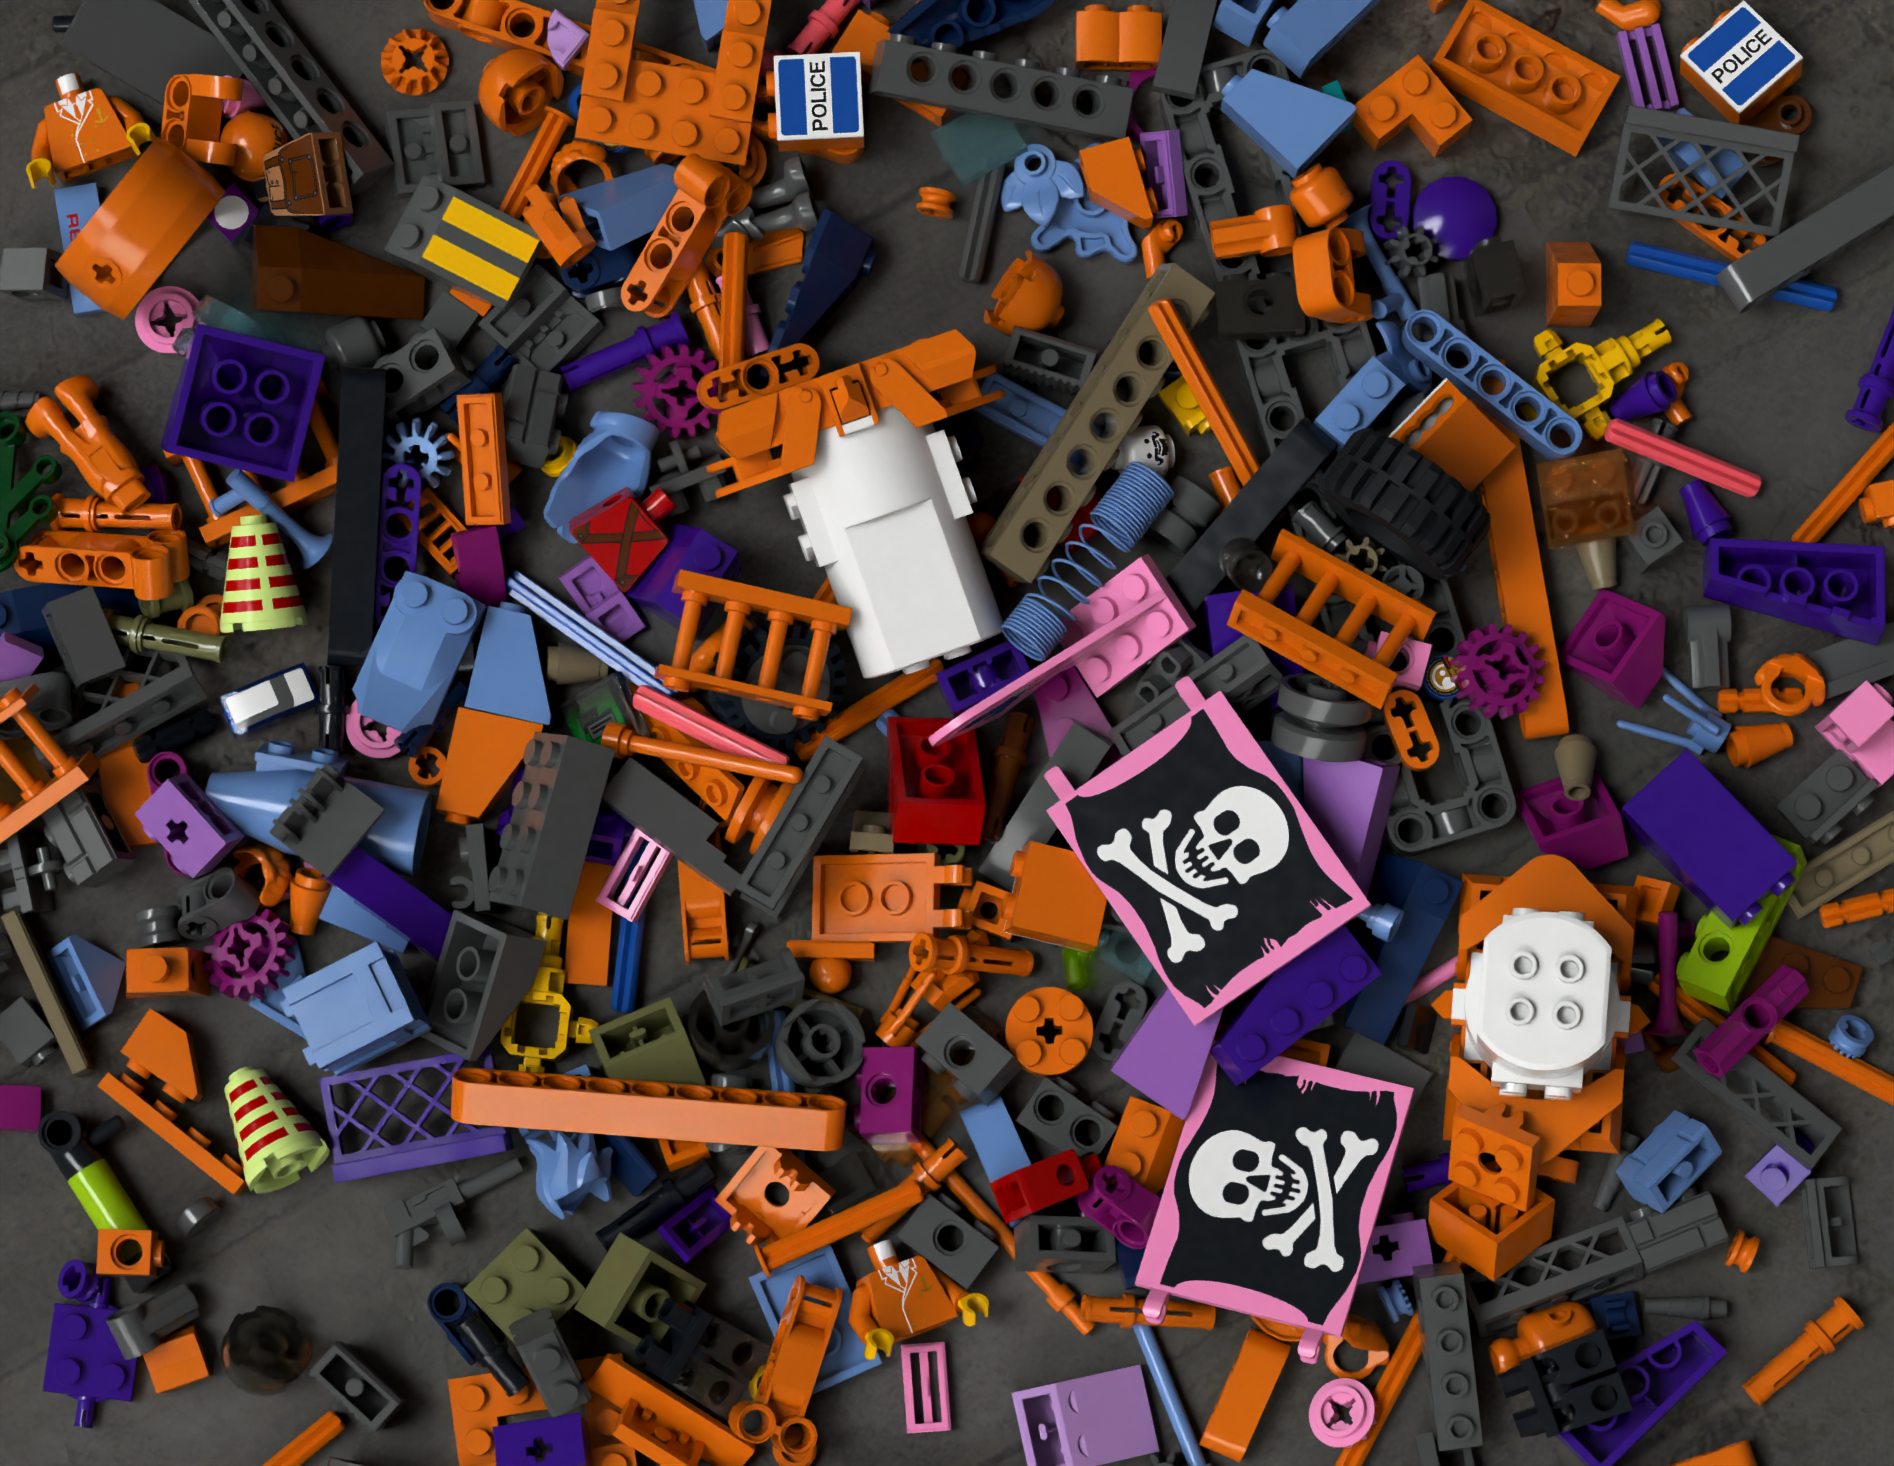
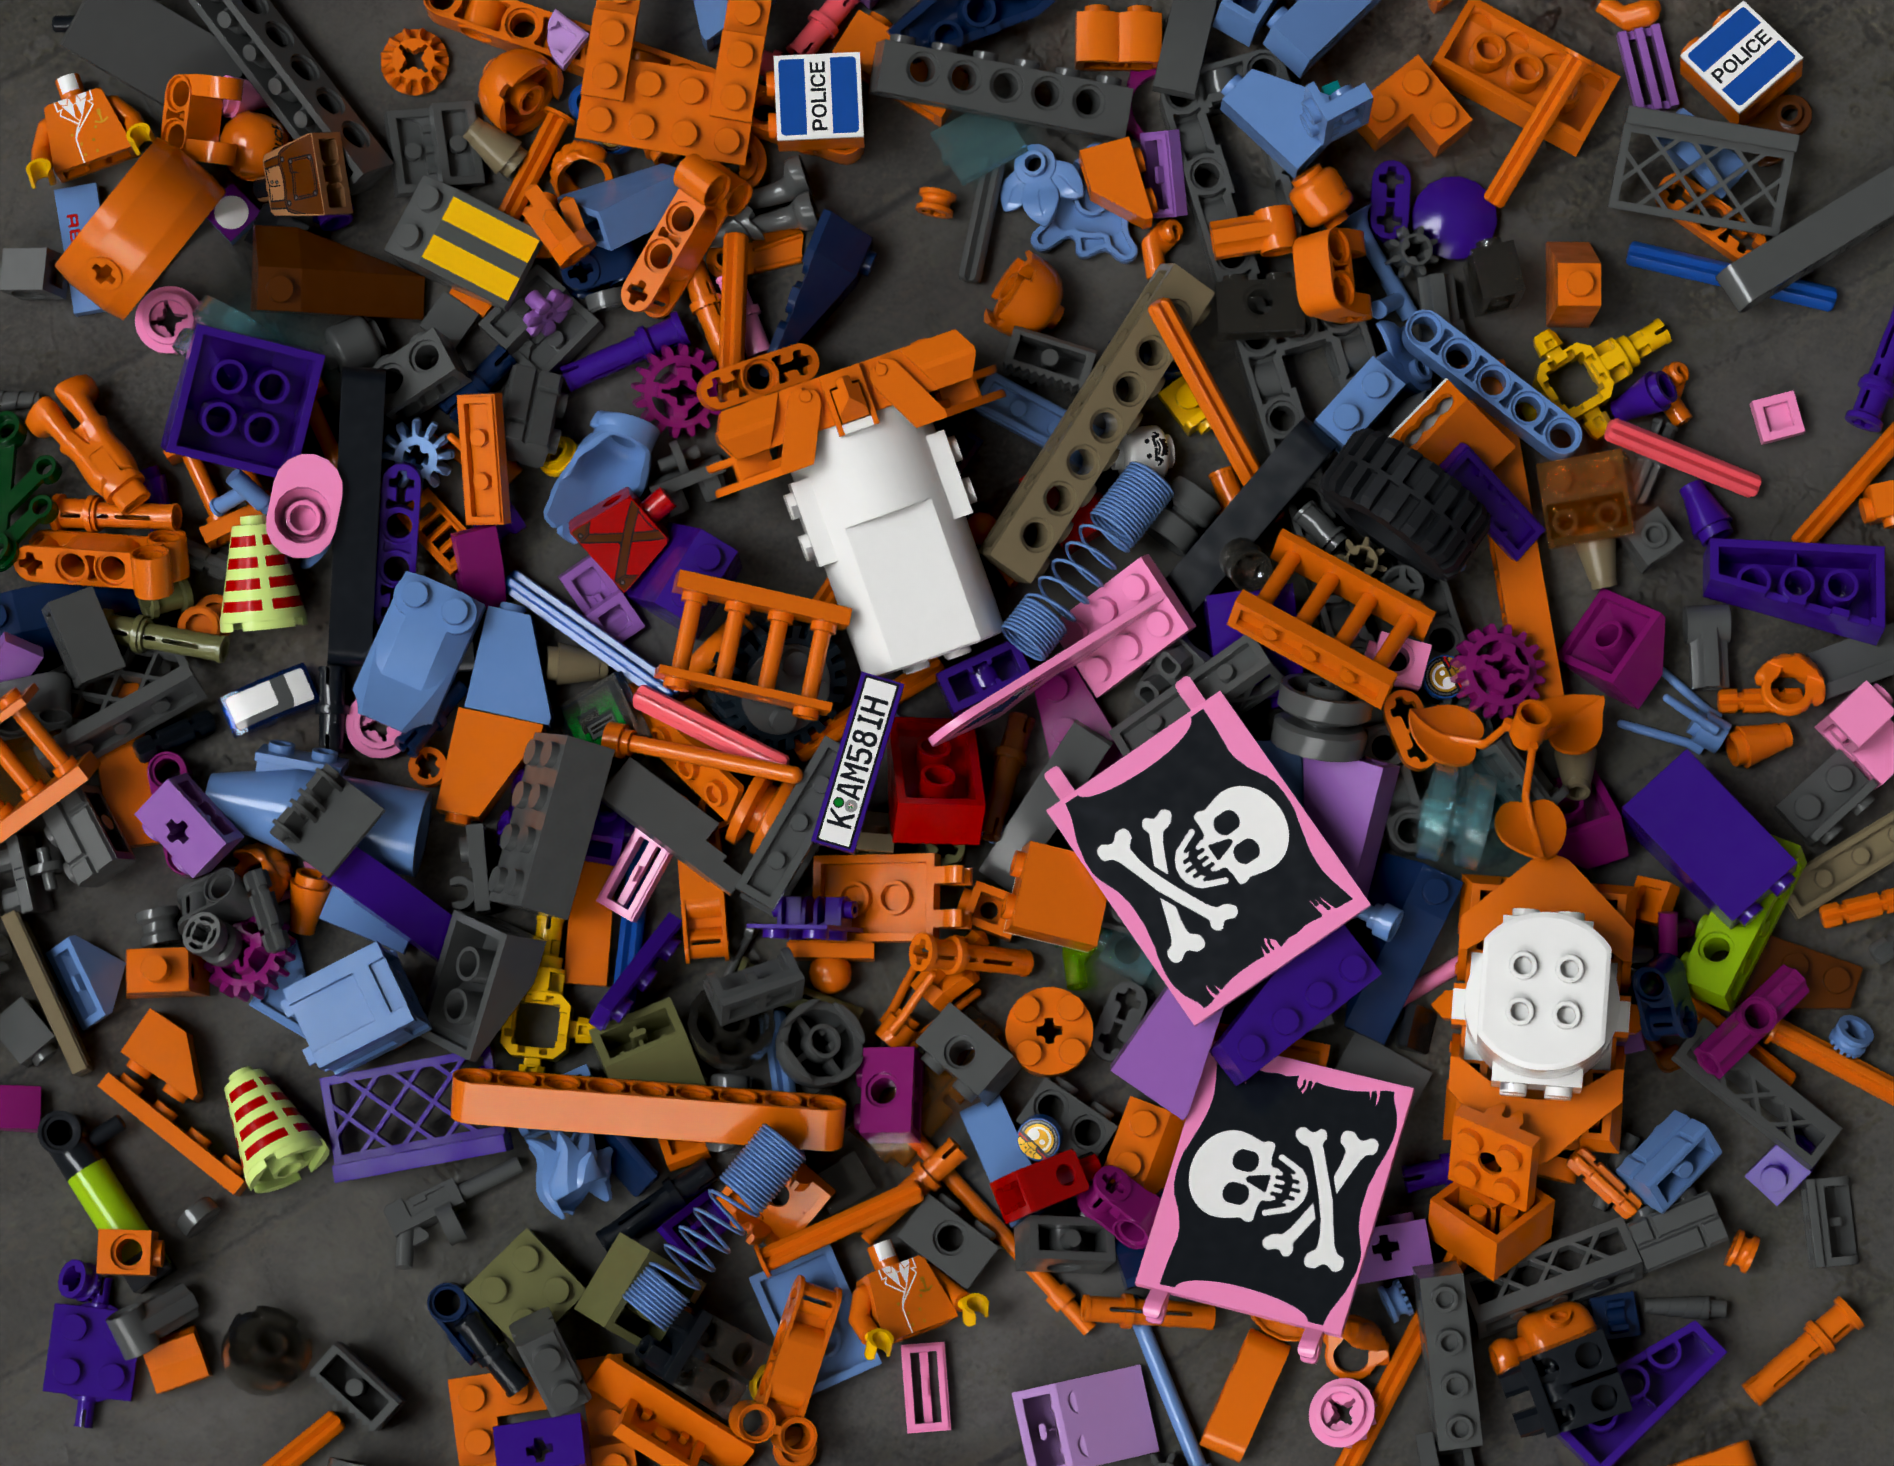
none -> dark grey wheel [182,912,243,967]
none -> dark grey axle [243,868,291,954]
none -> bright pink piece [266,454,343,558]
none -> dark tan cone [462,117,528,178]
none -> medium lavender plant [523,289,573,337]
none -> dark purple tile [589,912,682,1031]
none -> medium blue piece [622,1123,806,1331]
none -> dark purple hinge [746,896,863,941]
none -> tile [811,672,904,855]
none -> tile [1017,1114,1063,1161]
none -> medium blue bracket [1300,81,1373,147]
none -> orange plant [1408,694,1605,860]
none -> clear light blue wheel [1415,763,1497,871]
none -> dark purple plate [1439,442,1546,562]
none -> dark grey hinge [1476,731,1570,805]
none -> orange axle [1484,46,1595,208]
none -> orange axle [1566,1147,1642,1219]
none -> dark blue piece [1632,953,1698,1041]
none -> bright pink plate [1749,390,1805,445]

